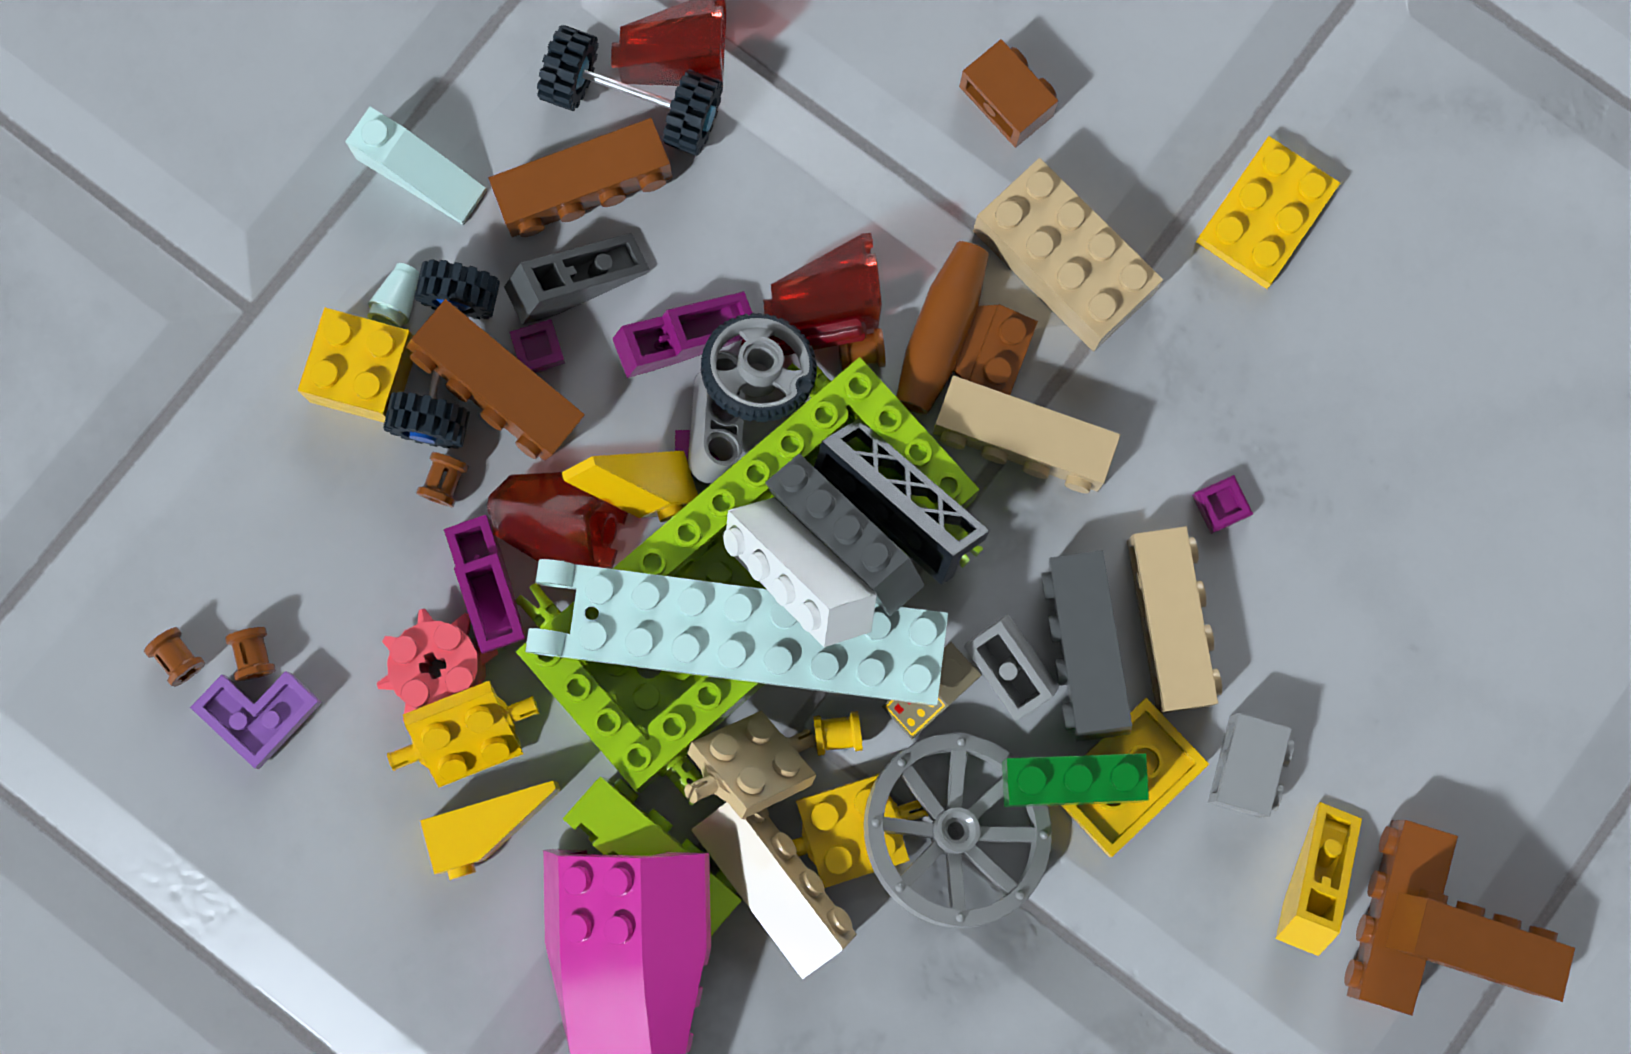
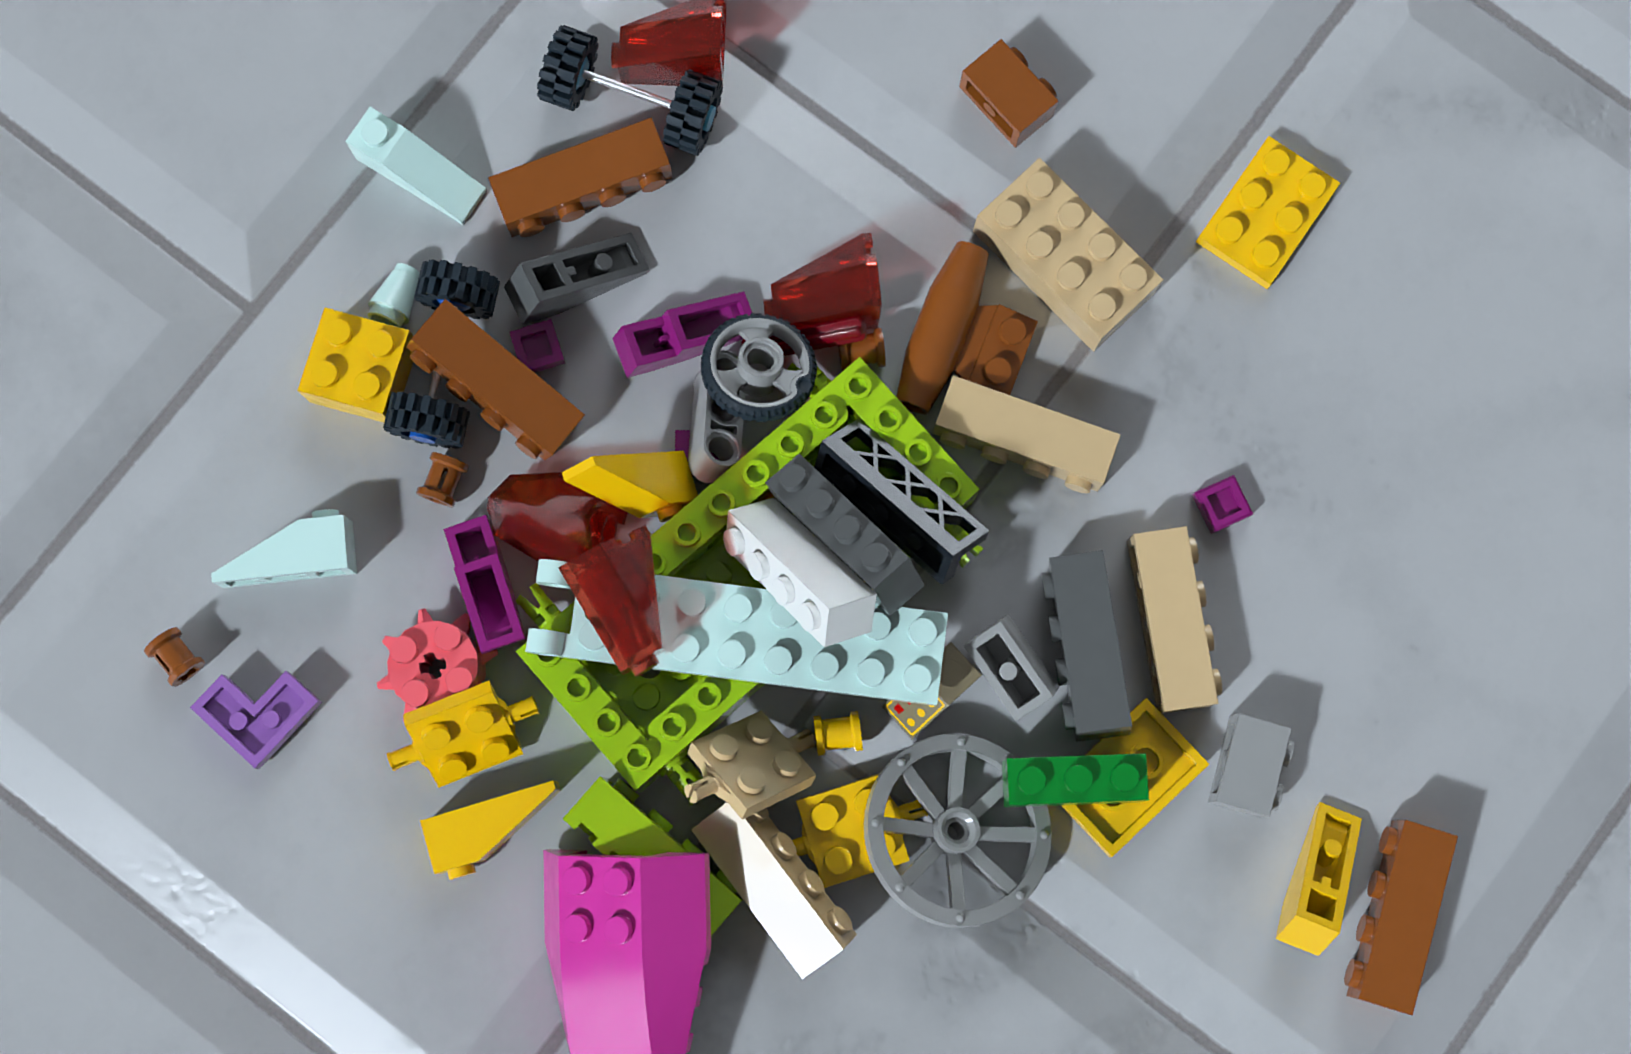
dark orange bush [225,627,276,681] -> none
dark orange brick [1385,888,1575,1002] -> none
none -> light aqua slope [211,509,357,588]
none -> clear red slope [558,525,664,677]

